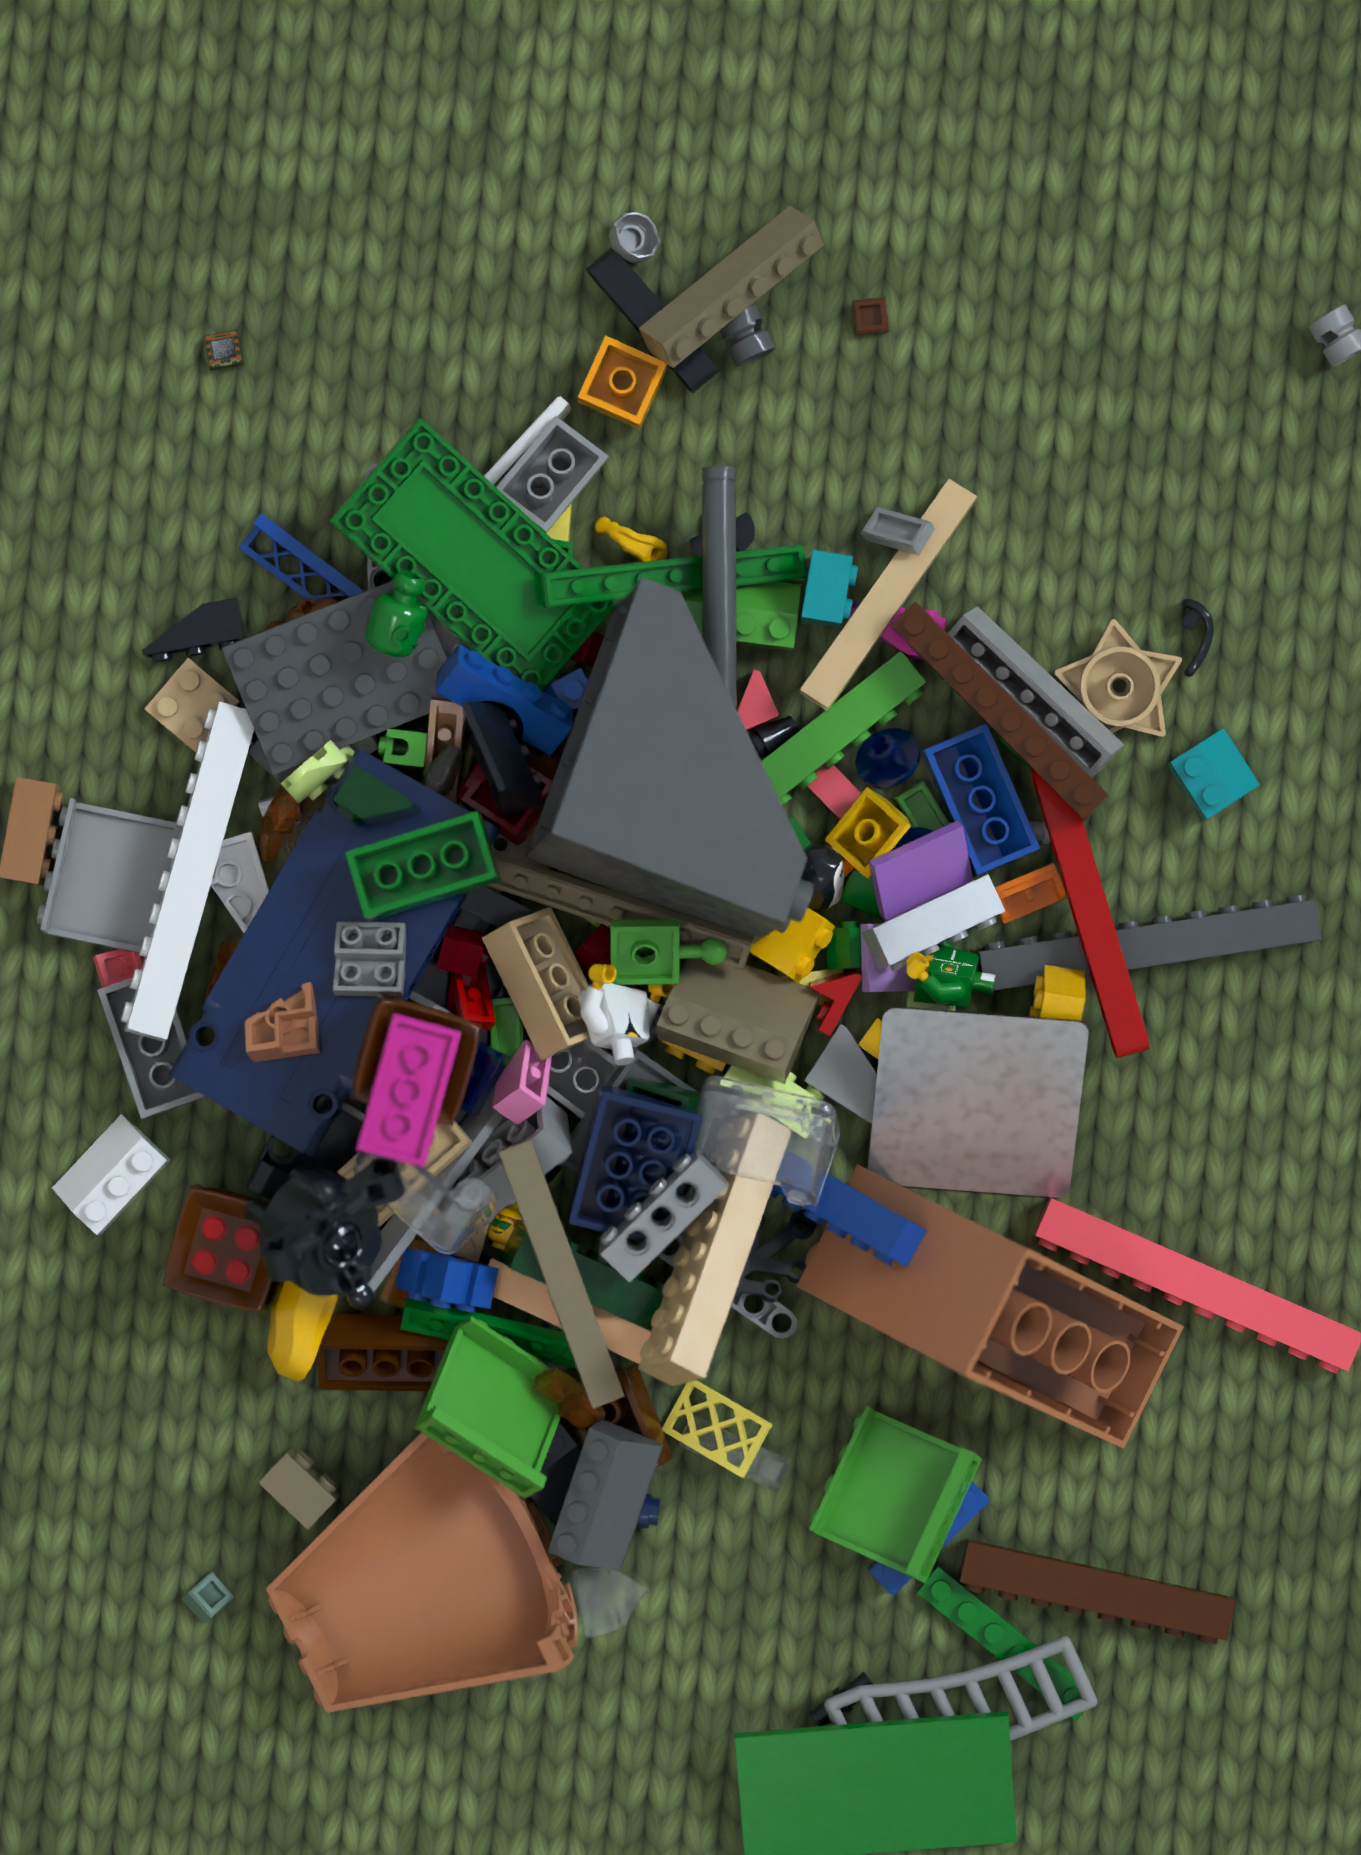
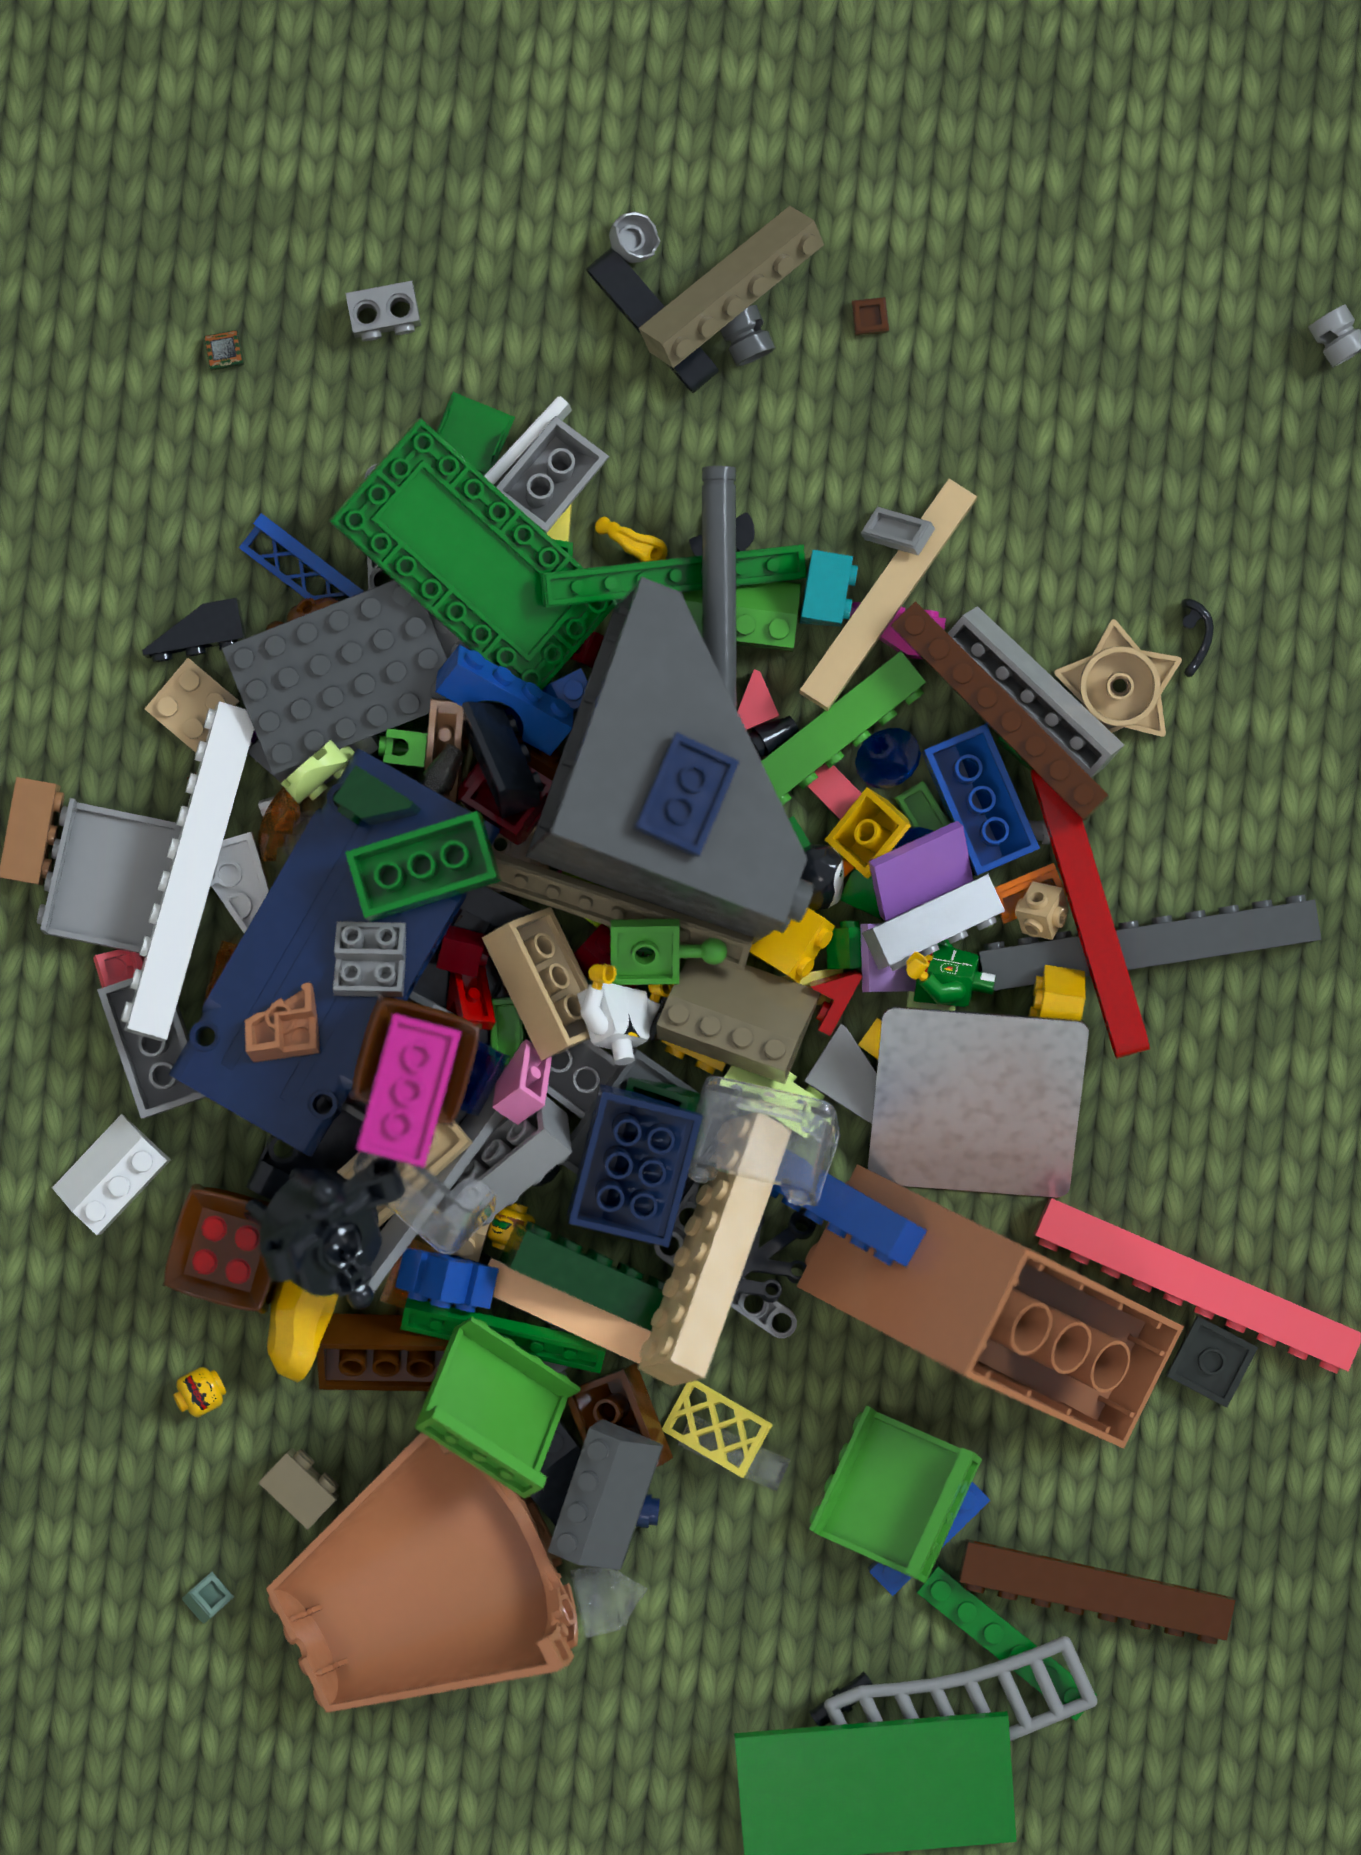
green piece [364,570,428,658] -> none
dark tan tile [497,1139,624,1409] -> none
clear orange slope [533,1367,606,1428] -> none
light orange brick [578,335,667,430] -> none
light grey brick [599,1150,728,1283] -> none
teal slope [1167,728,1260,821] -> none
none -> yellow head [173,1367,226,1417]
none -> light grey brick [345,281,421,341]
none -> green piece [436,392,515,476]
none -> dark blue plate [634,732,740,858]
none -> tan brick [1015,881,1069,940]
none -> pearl dark grey plate [1166,1315,1258,1408]

